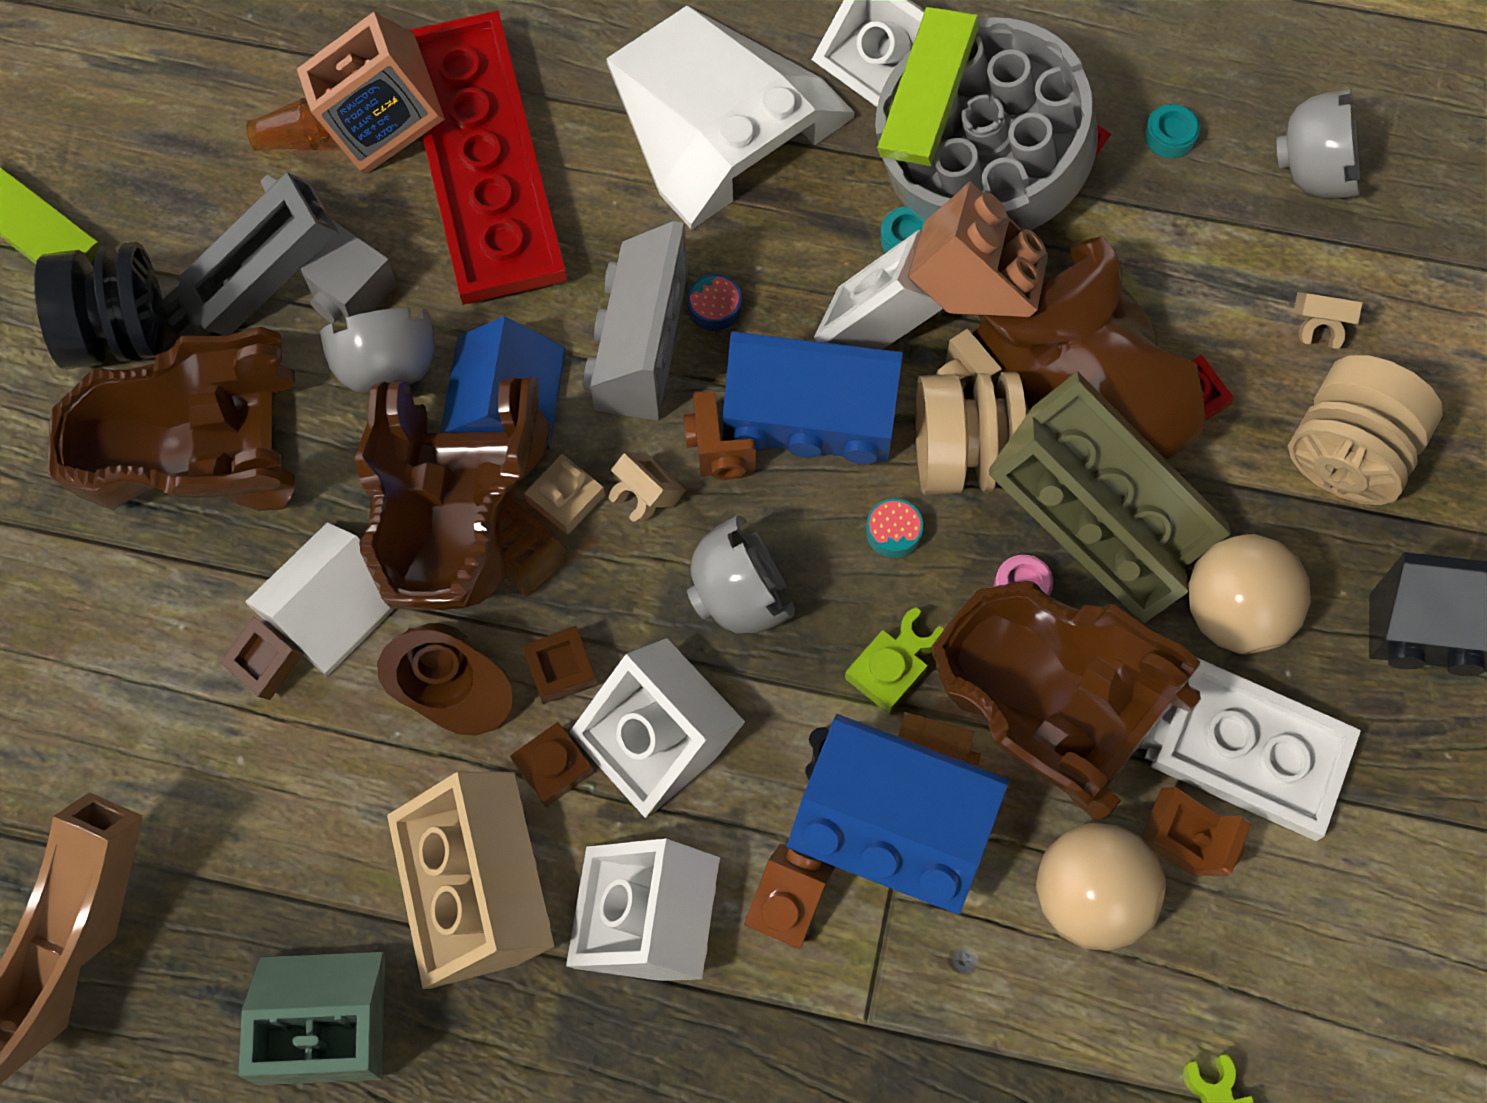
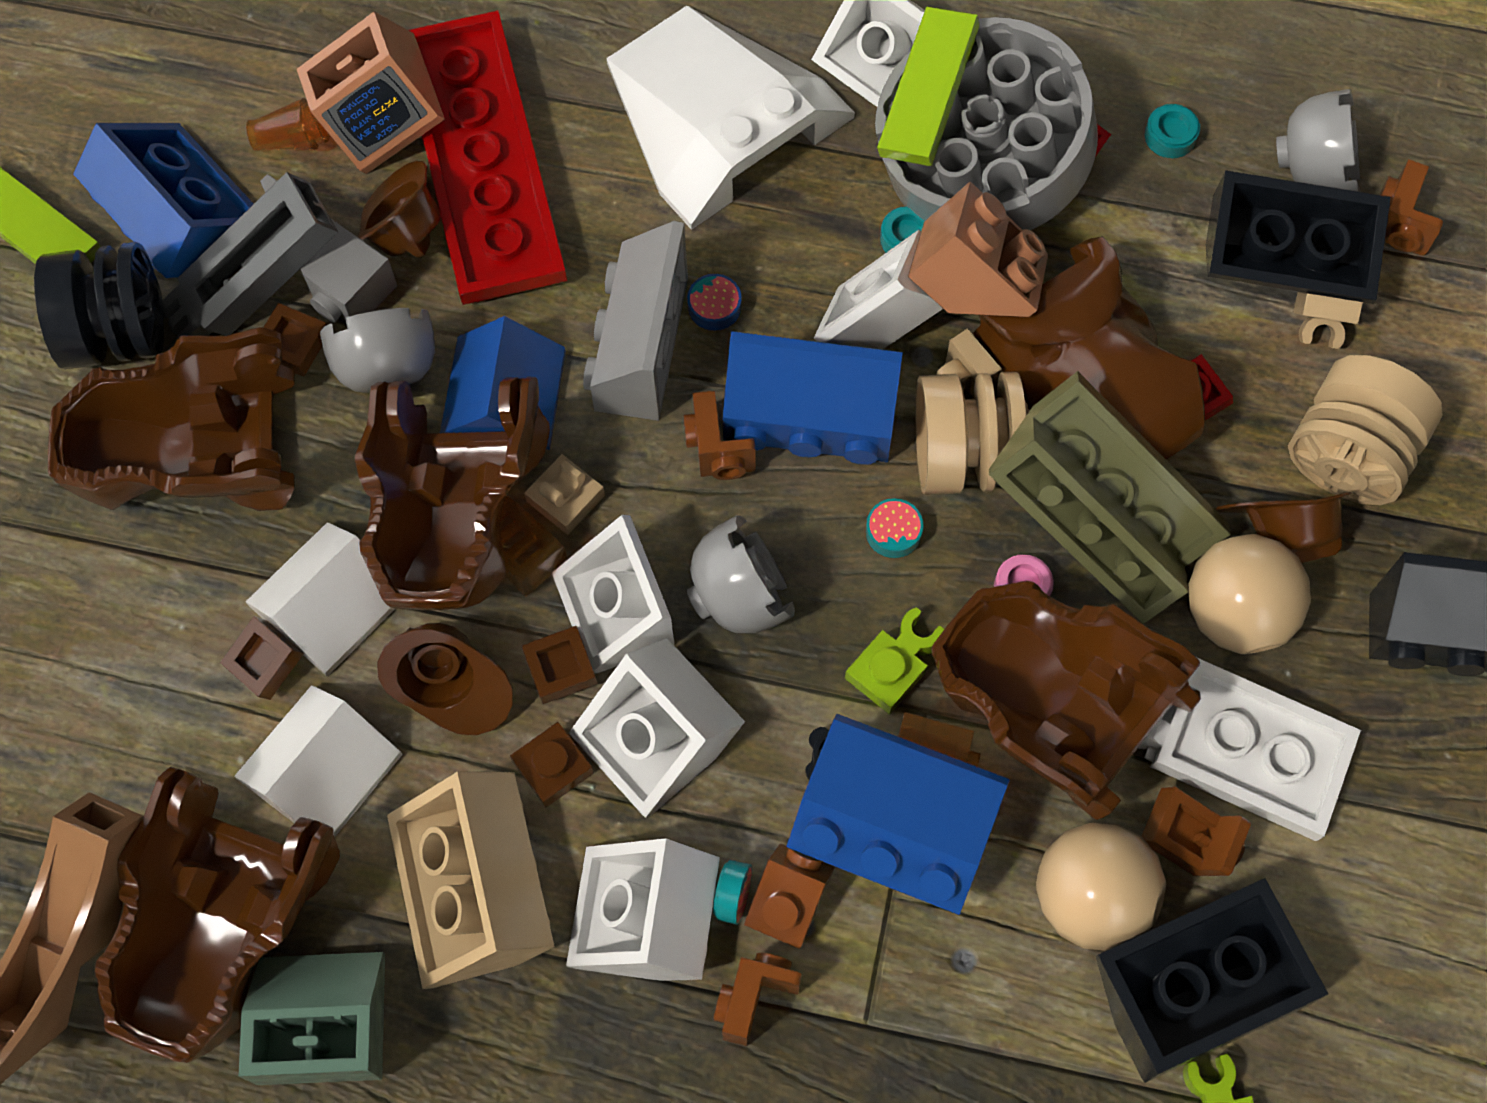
tan tile [609,453,686,522] -> none
none -> blue slope [73,123,254,278]
none -> reddish brown animal [95,767,340,1063]
none -> white slope [234,685,403,837]
none -> reddish brown plate [263,303,327,377]
none -> reddish brown piece [357,160,441,258]
none -> white slope [552,515,674,673]
none -> teal tile [713,860,752,925]
none -> dark orange bracket [714,953,802,1046]
none -> black slope [1096,878,1328,1083]
none -> black slope [1205,170,1391,304]
none -> reddish brown piece [1215,491,1354,563]
none -> dark orange bracket [1379,159,1443,256]

